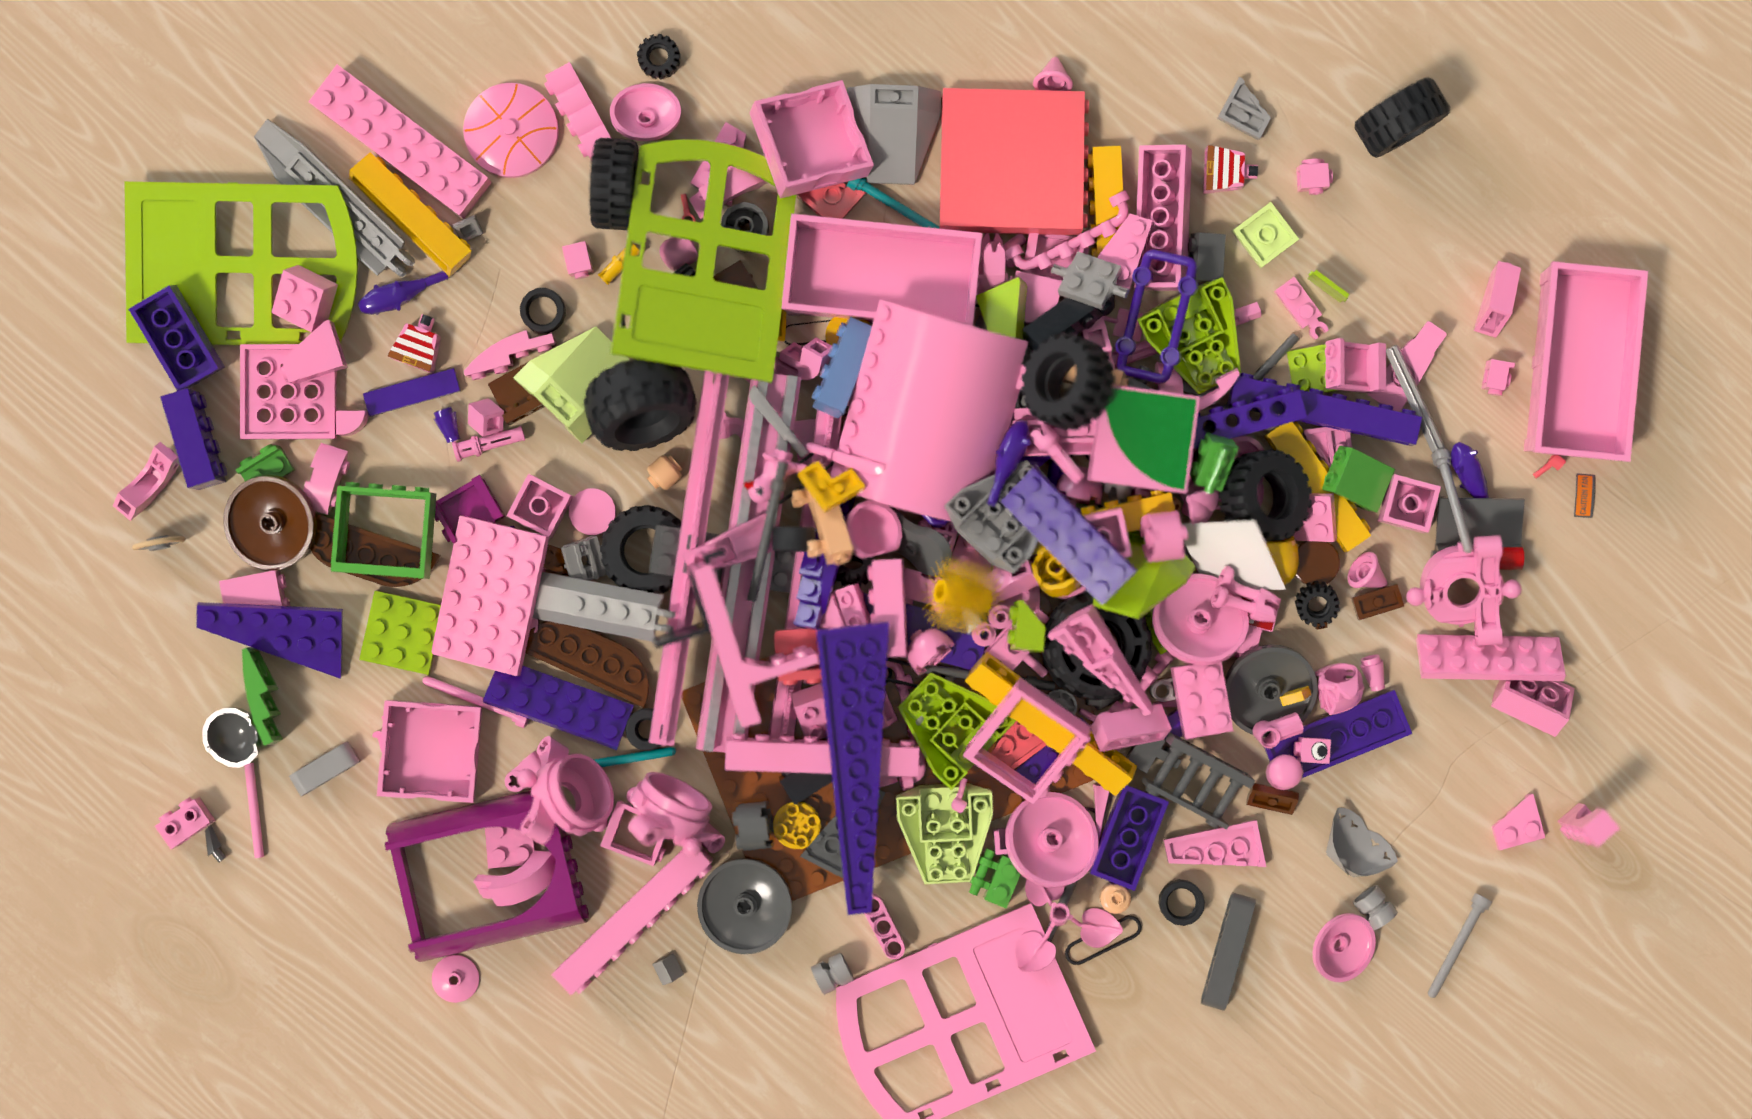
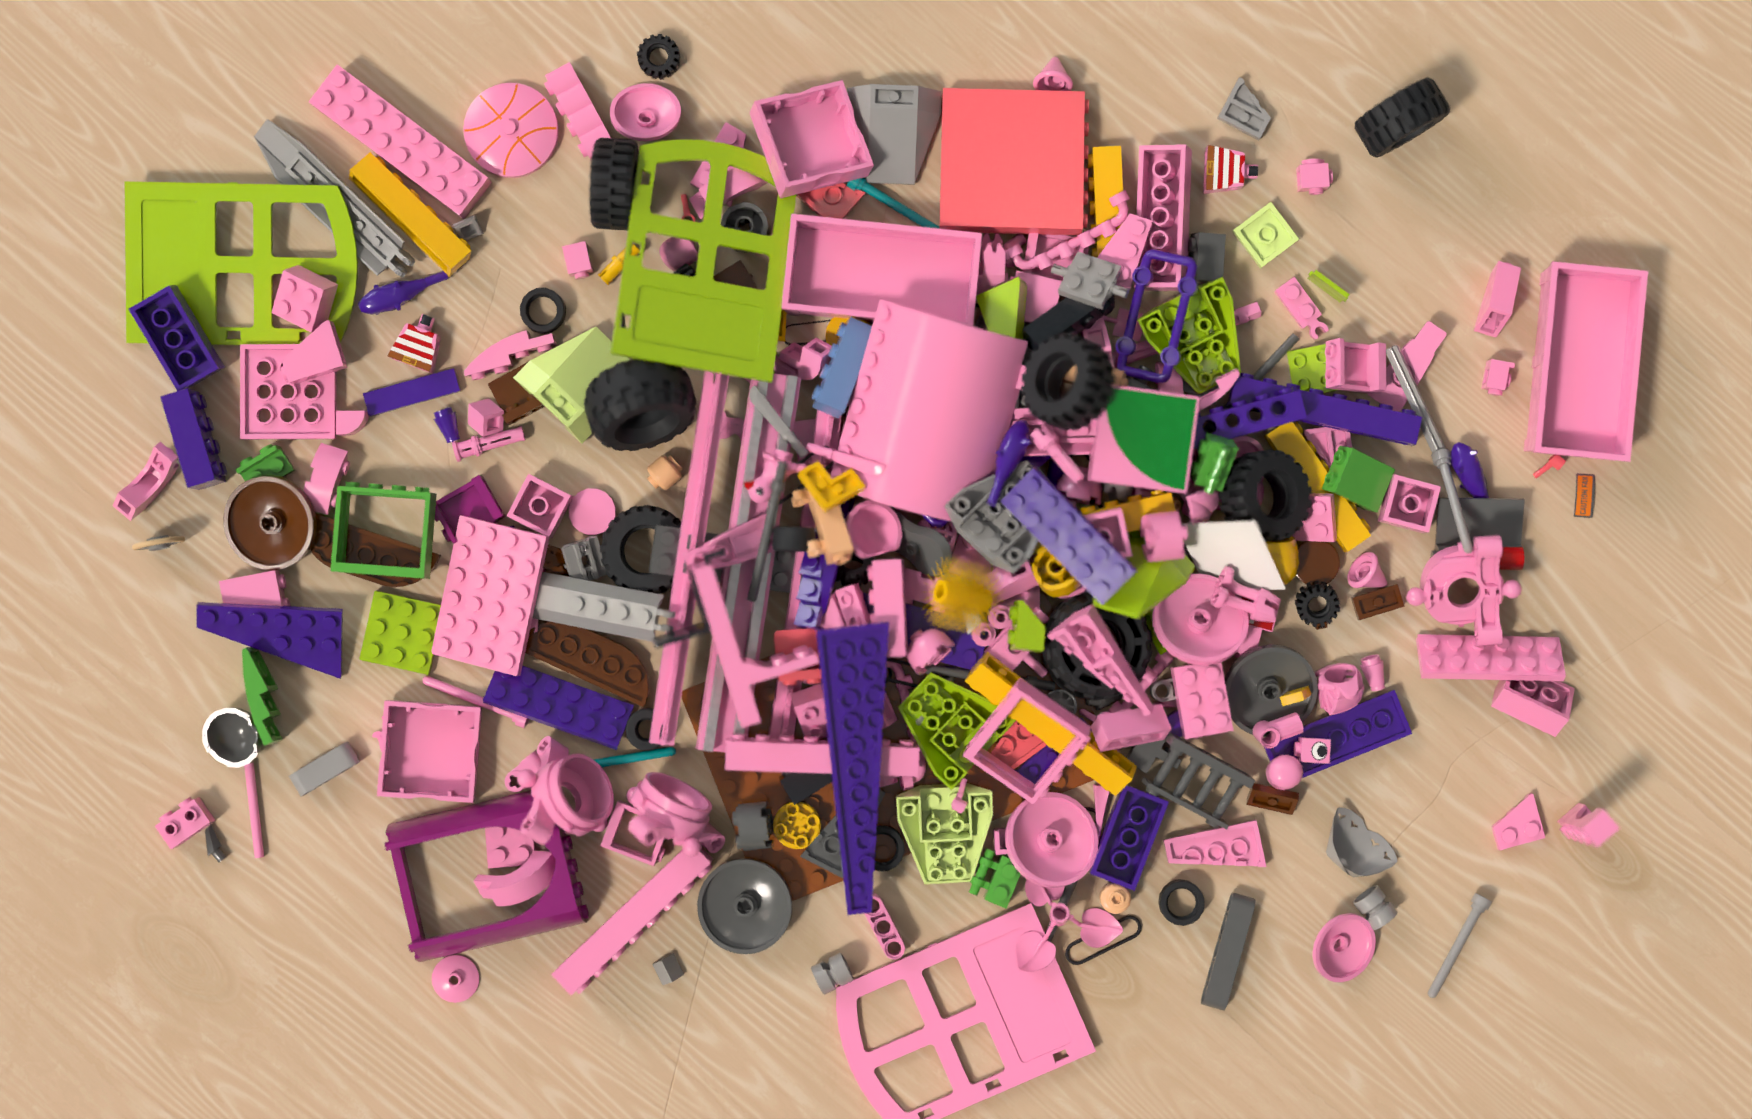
none -> black tyre [874,825,905,872]

